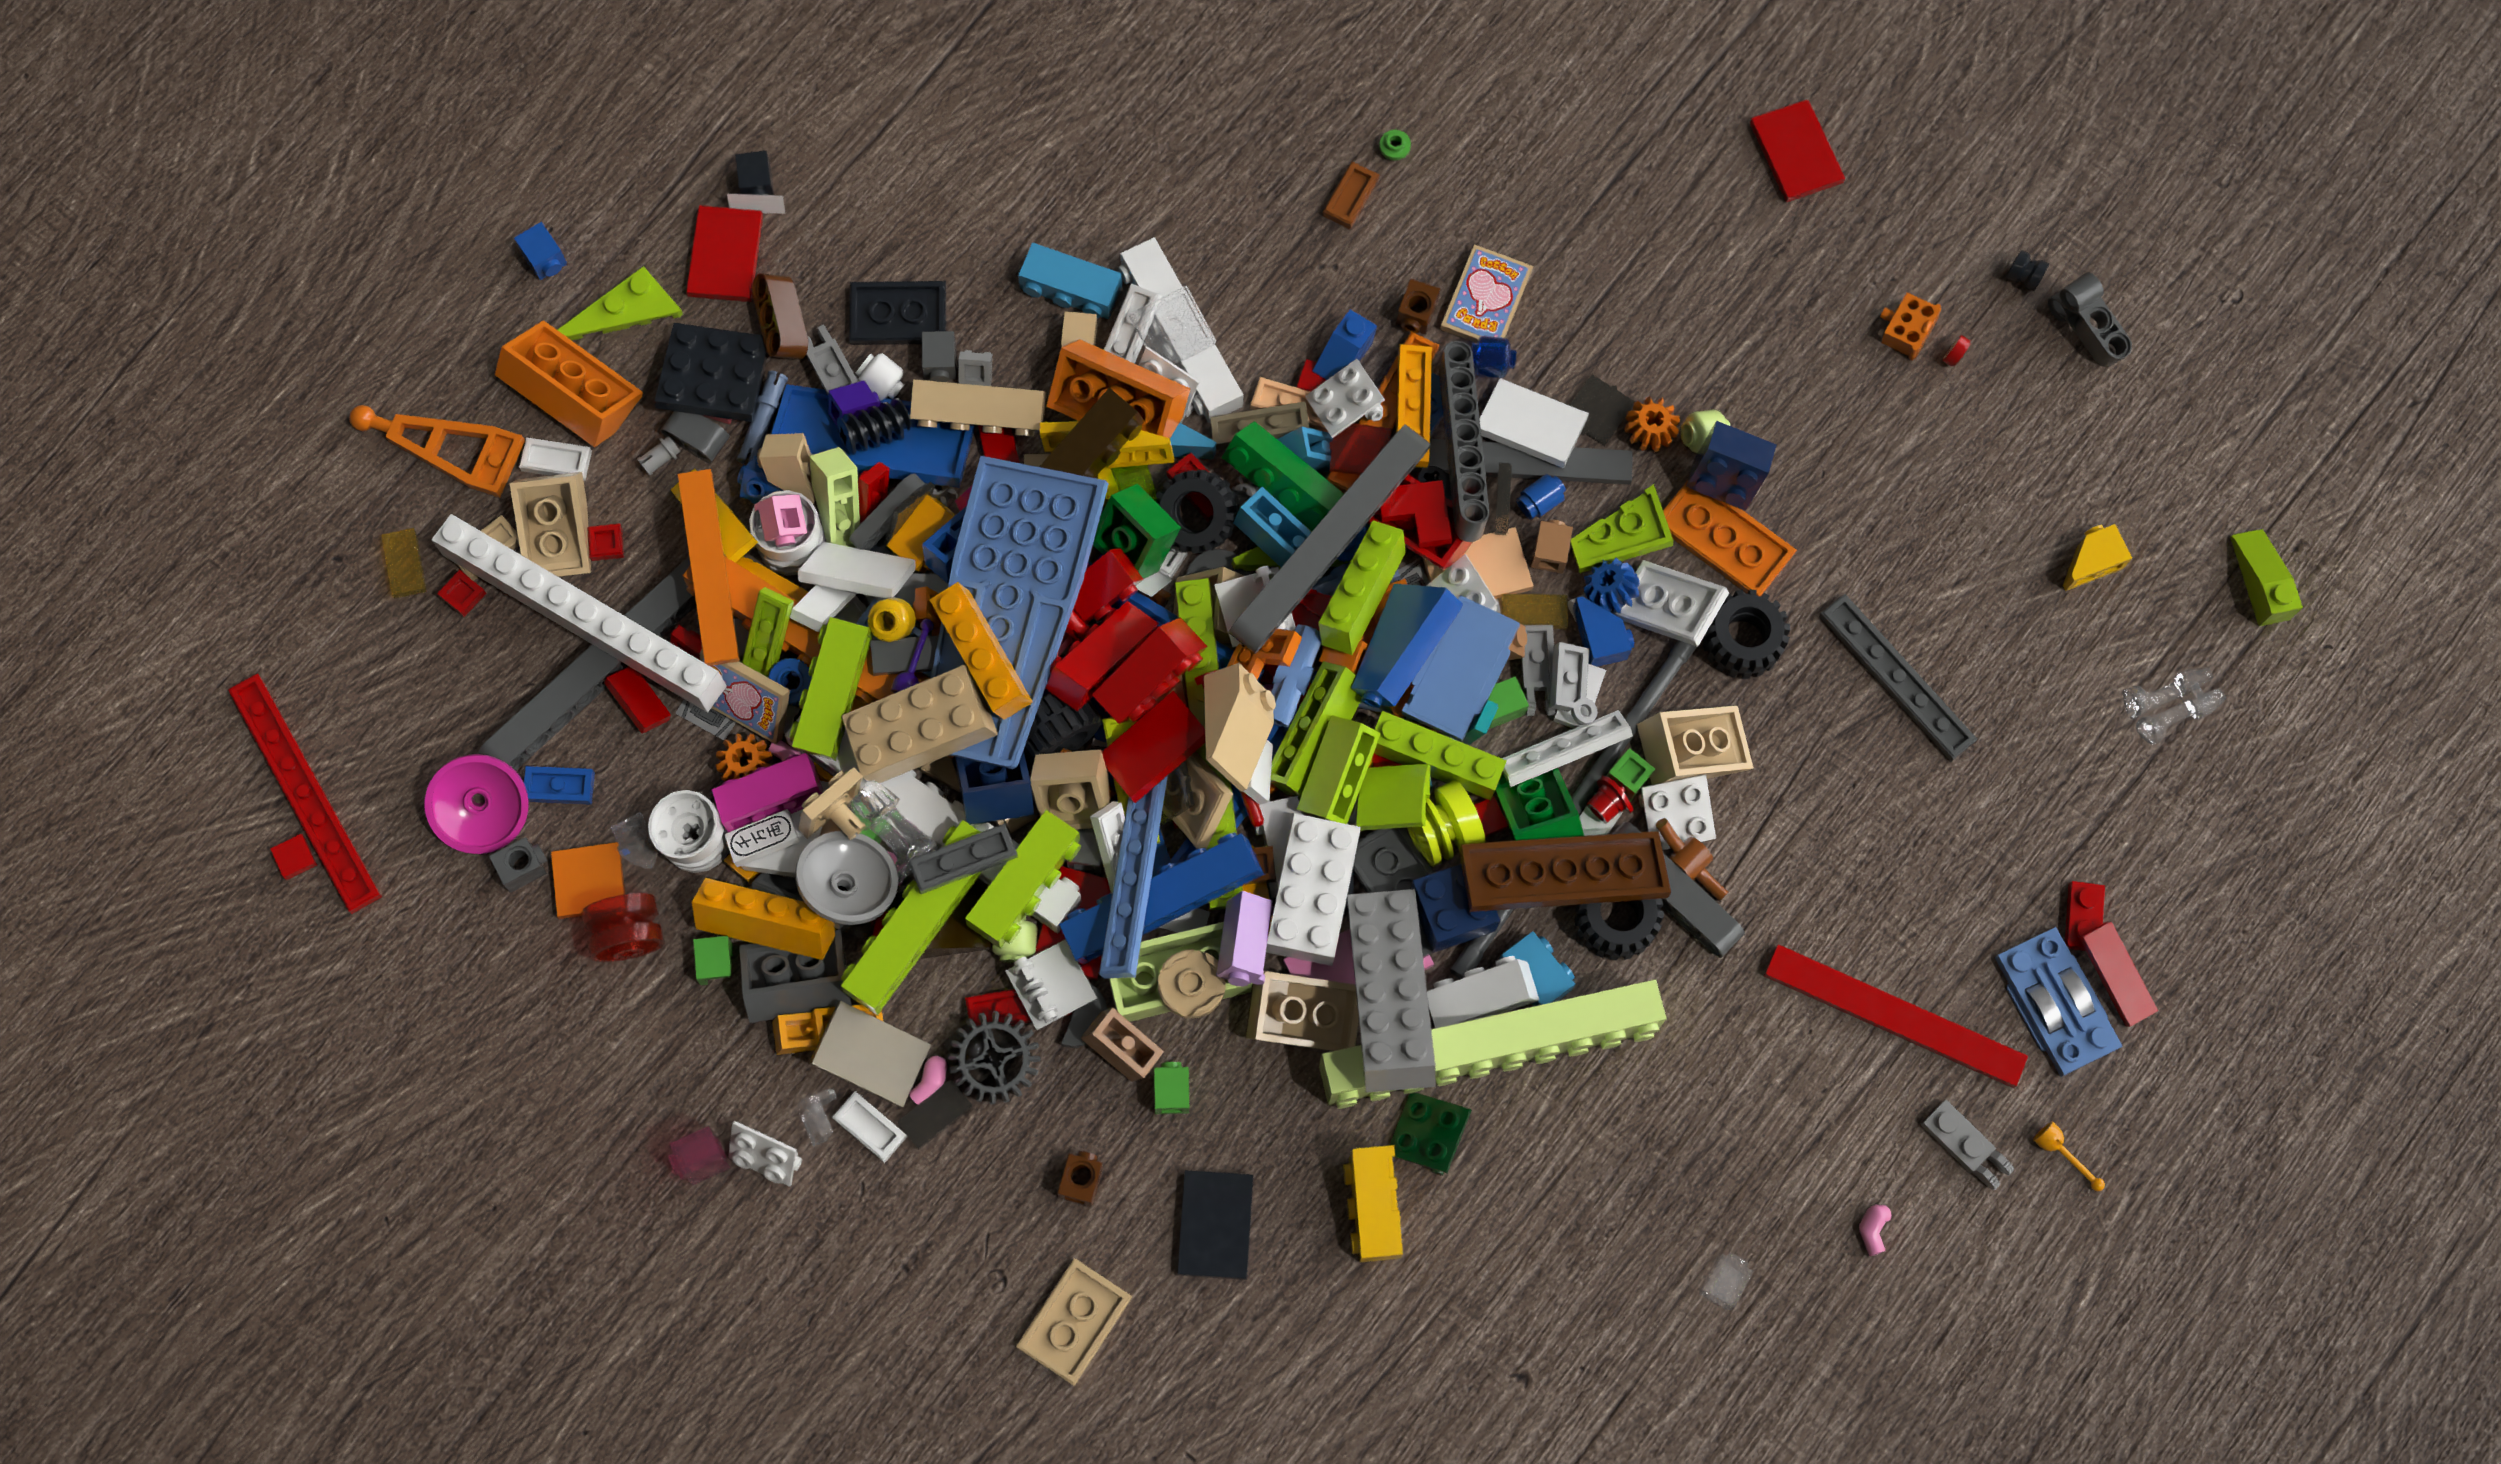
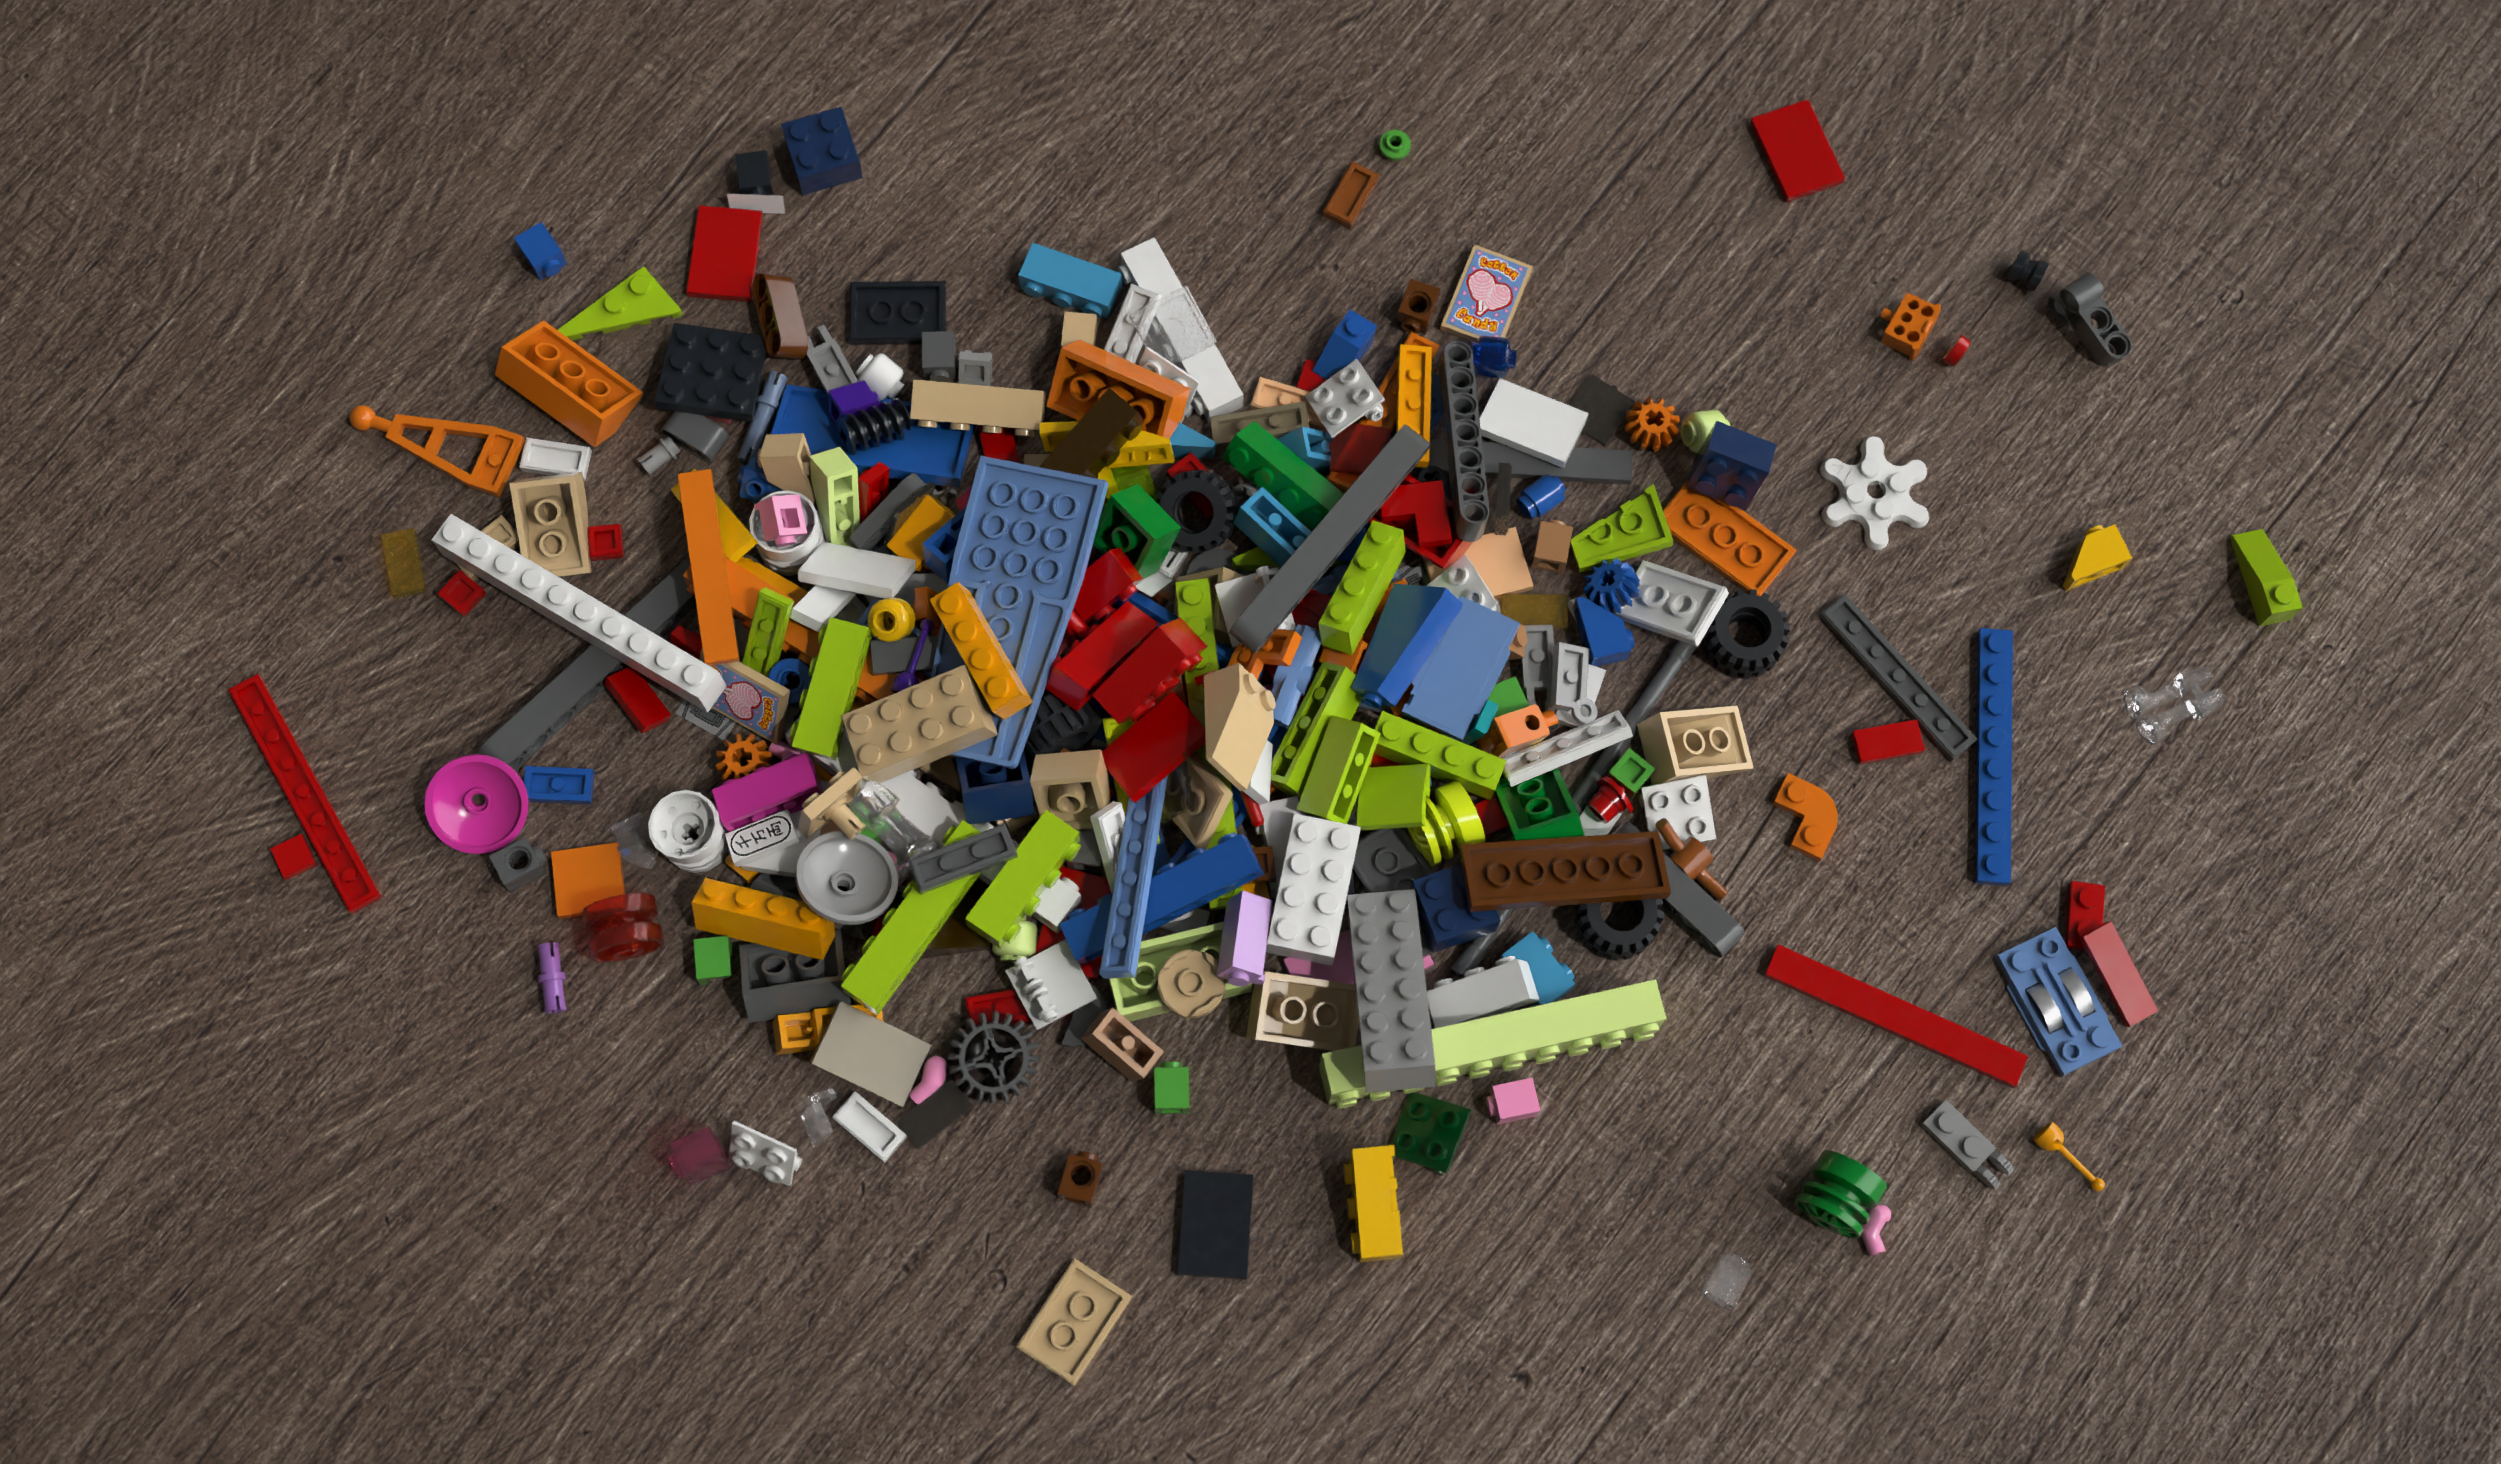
none -> medium lavender pin [537,942,567,1014]
none -> dark blue brick [781,106,863,195]
none -> orange torso [1476,704,1558,758]
none -> bright pink brick [1486,1077,1541,1125]
none -> orange plate [1772,773,1838,862]
none -> green wheel [1794,1150,1887,1239]
none -> white plate [1820,436,1929,551]
none -> red tile [1851,719,1925,765]
none -> blue plate [1974,628,2013,886]

